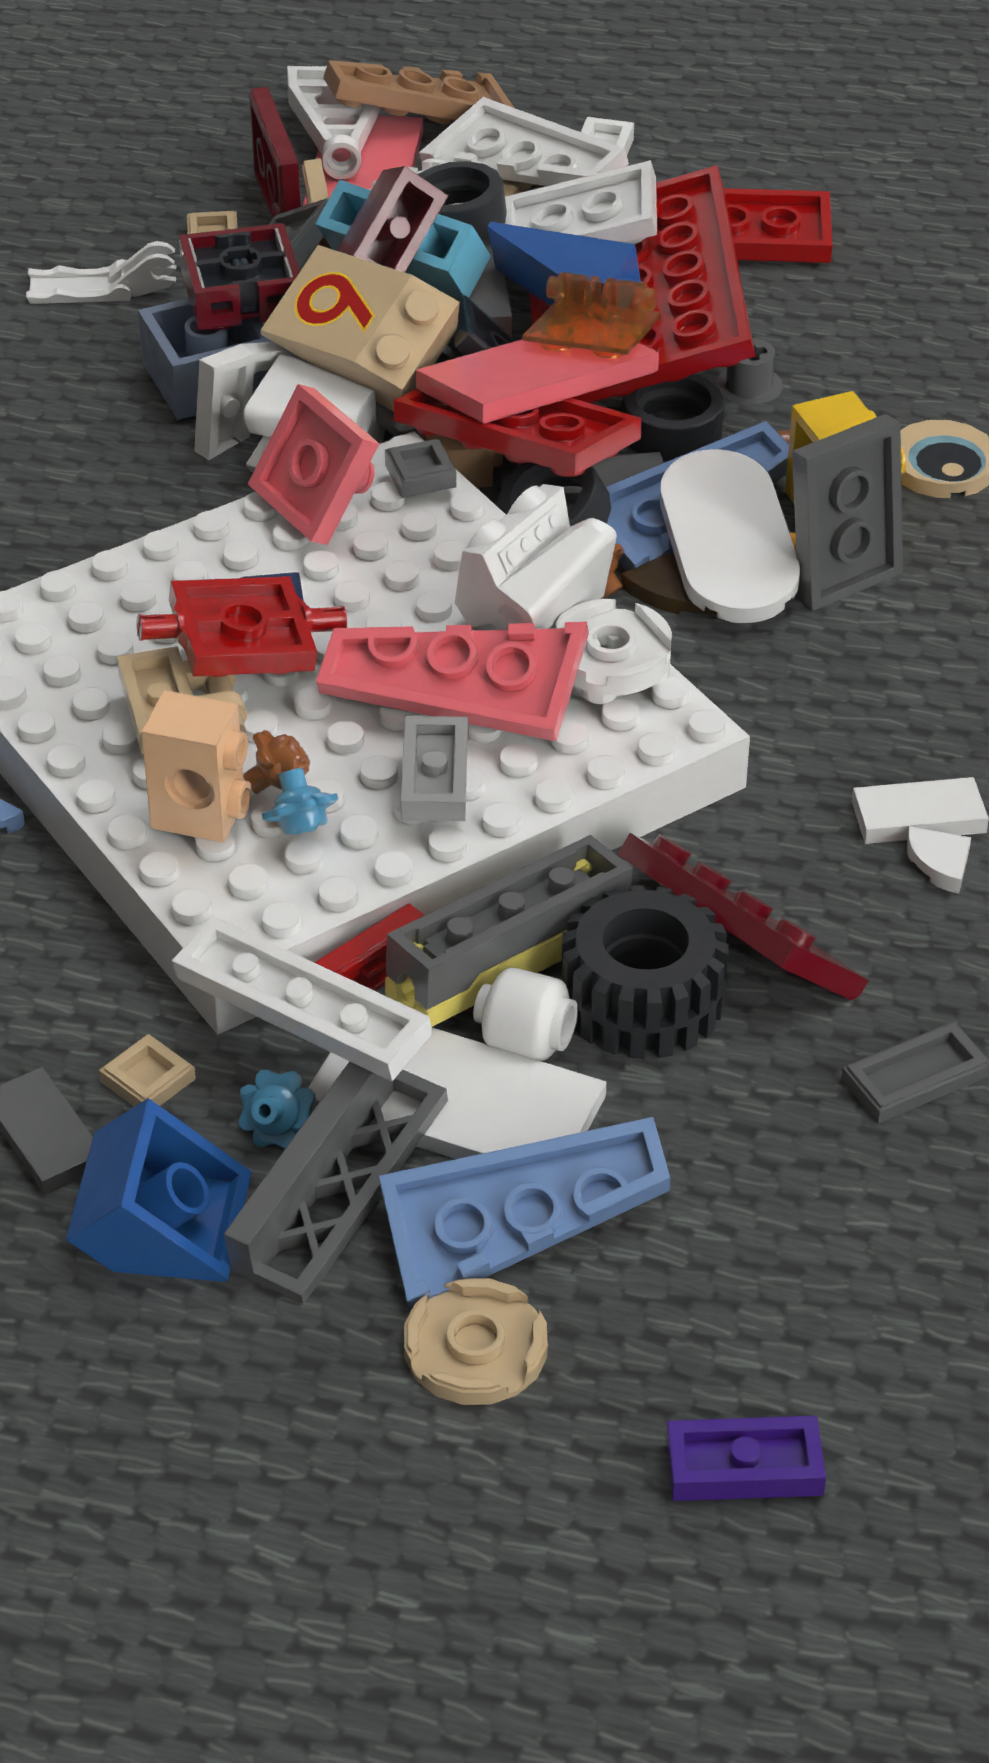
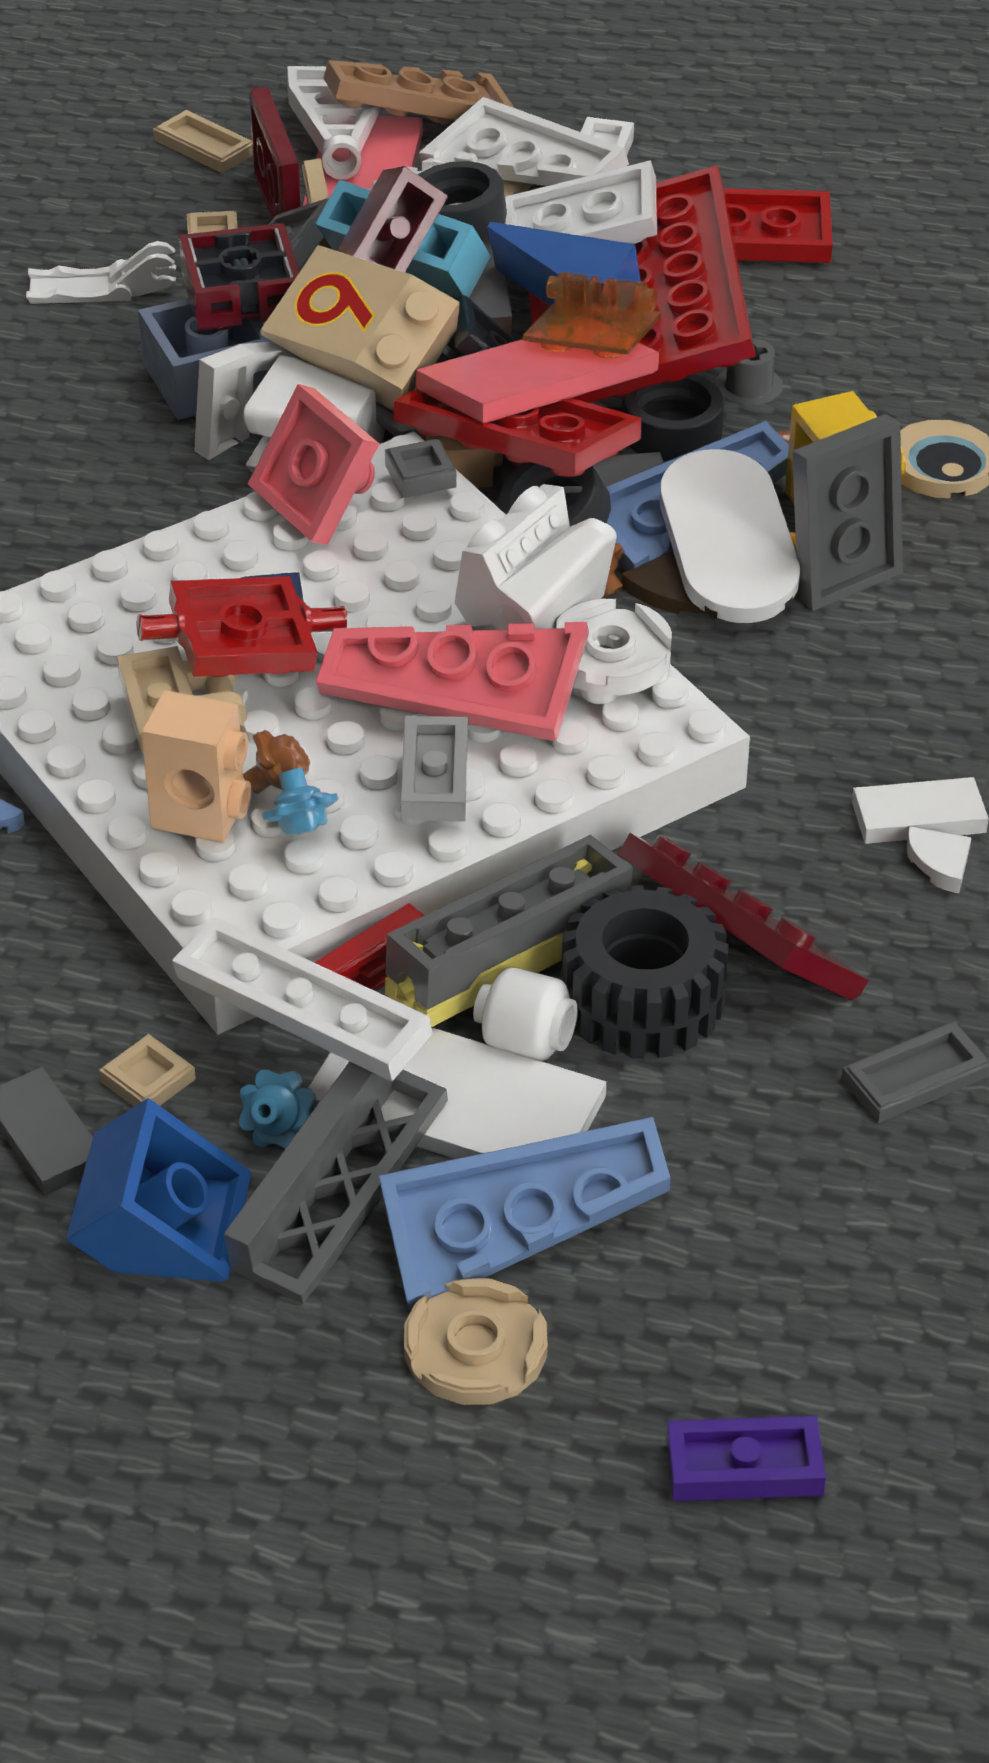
none -> tan tile [153,110,253,173]

